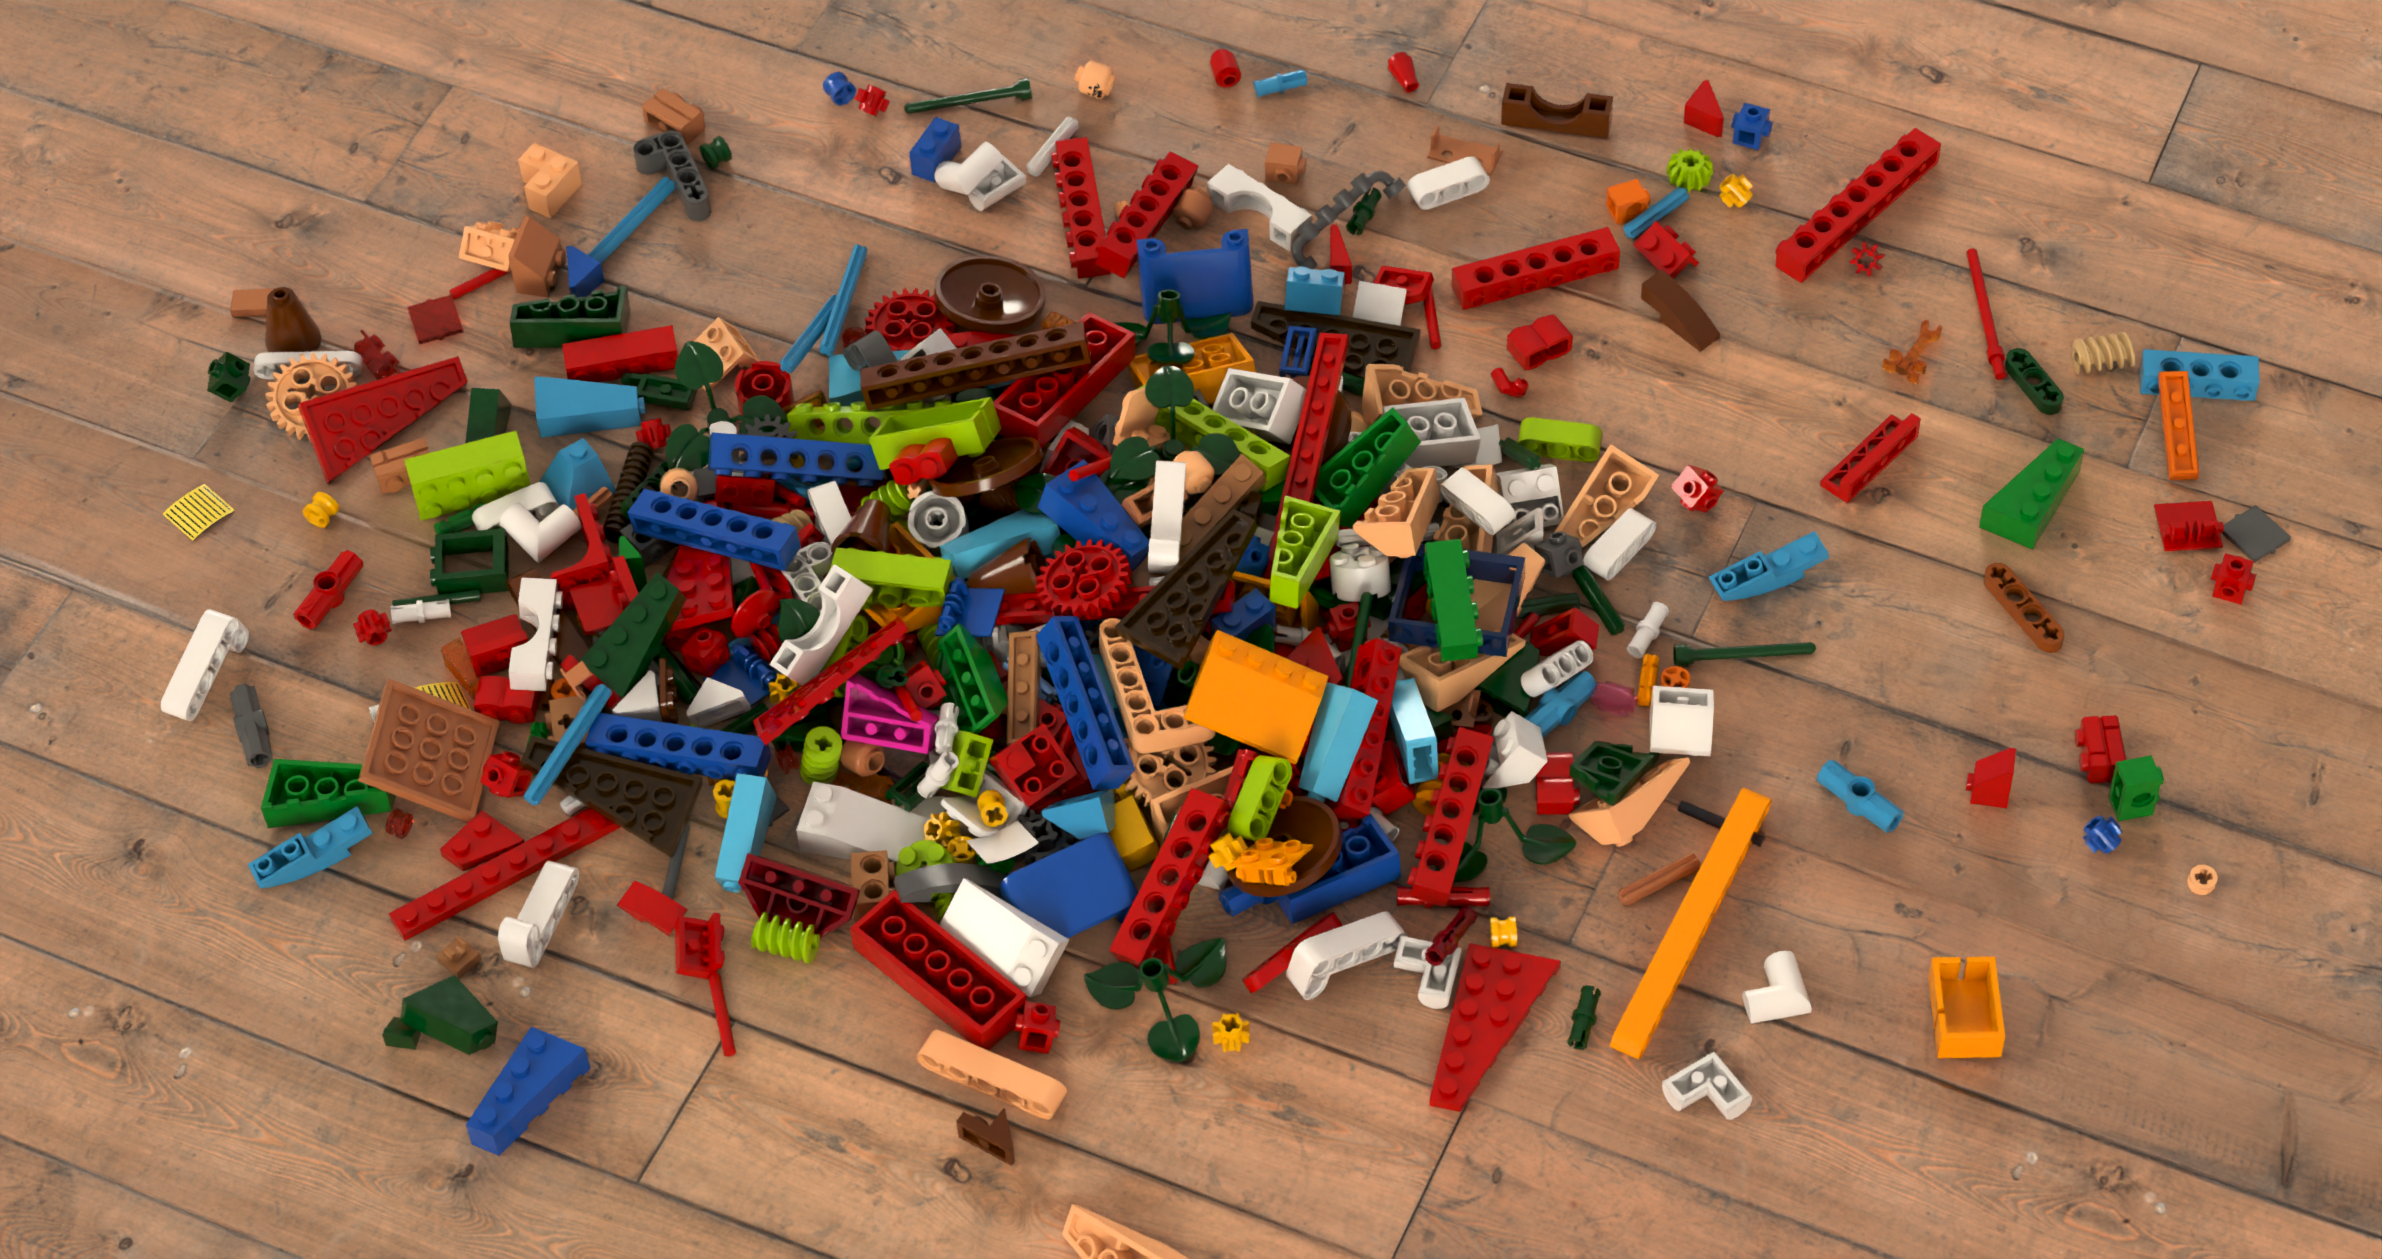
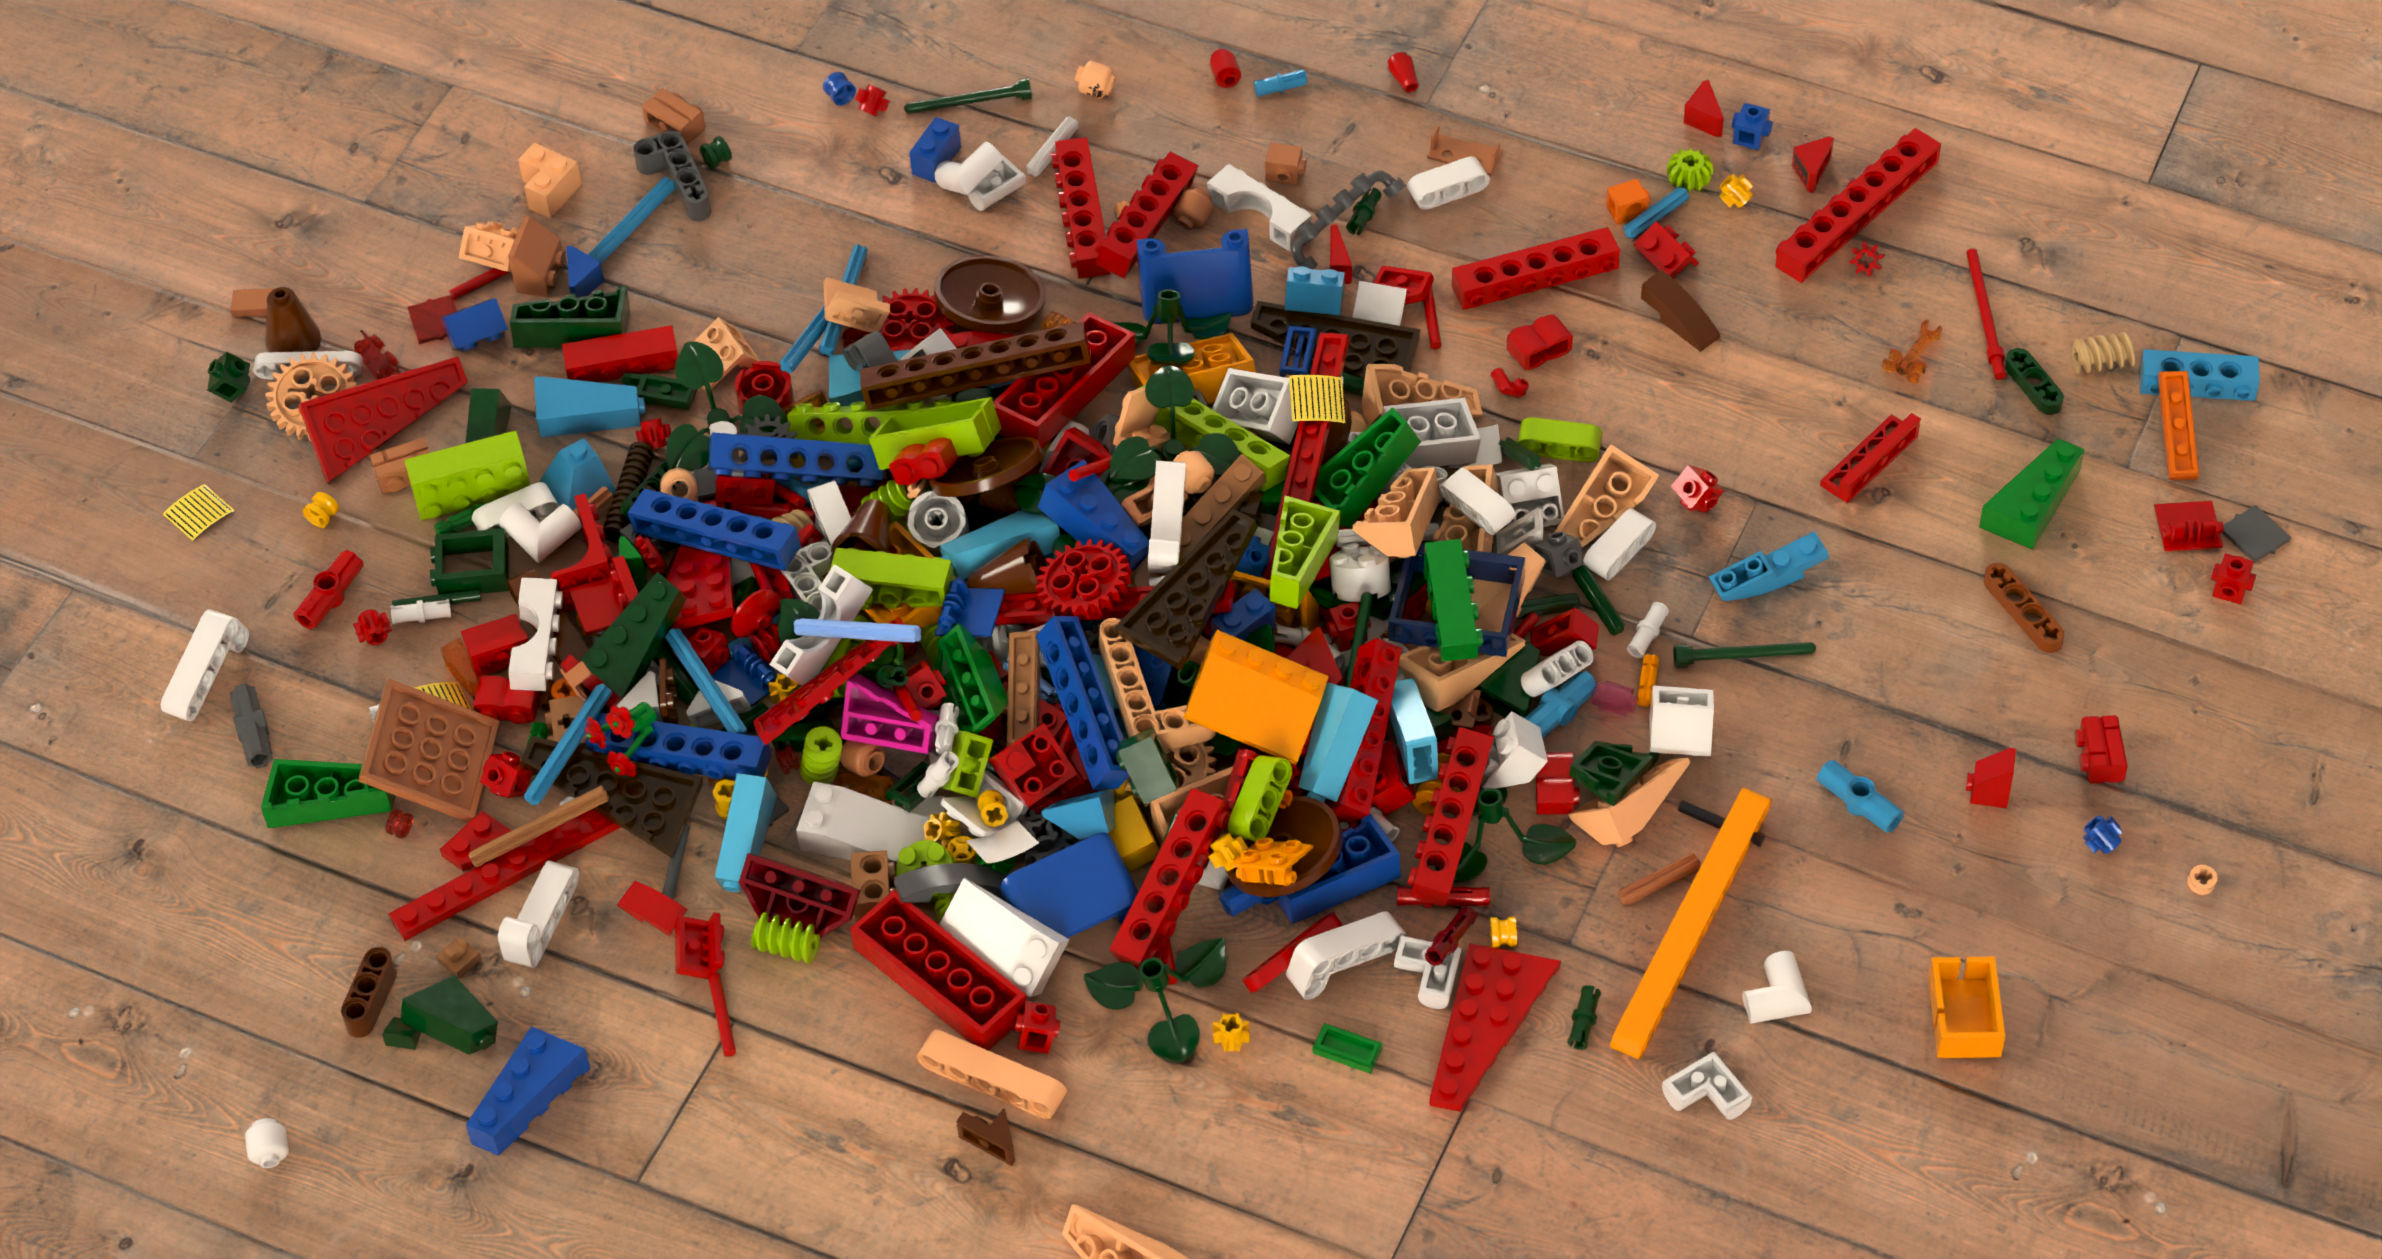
dark azure slope [248,806,373,889] -> none
reddish brown arch [1501,83,1613,138] -> none
orange wheel [1660,666,1691,688] -> none
green brick [2108,755,2164,822] -> none
none -> white head [245,1118,289,1168]
none -> reddish brown beam [341,947,397,1038]
none -> blue brick [441,298,508,352]
none -> medium nougat axle [469,786,609,867]
none -> red plant [585,702,657,777]
none -> red gear [635,534,667,576]
none -> dark azure axle [665,628,747,734]
none -> light blue axle [794,618,921,643]
none -> light nougat bracket [823,277,890,332]
none -> brick [1116,727,1180,804]
none -> light yellow sticker [1289,375,1345,423]
none -> green tile [1312,1023,1383,1074]
none -> red slope [1792,136,1834,193]

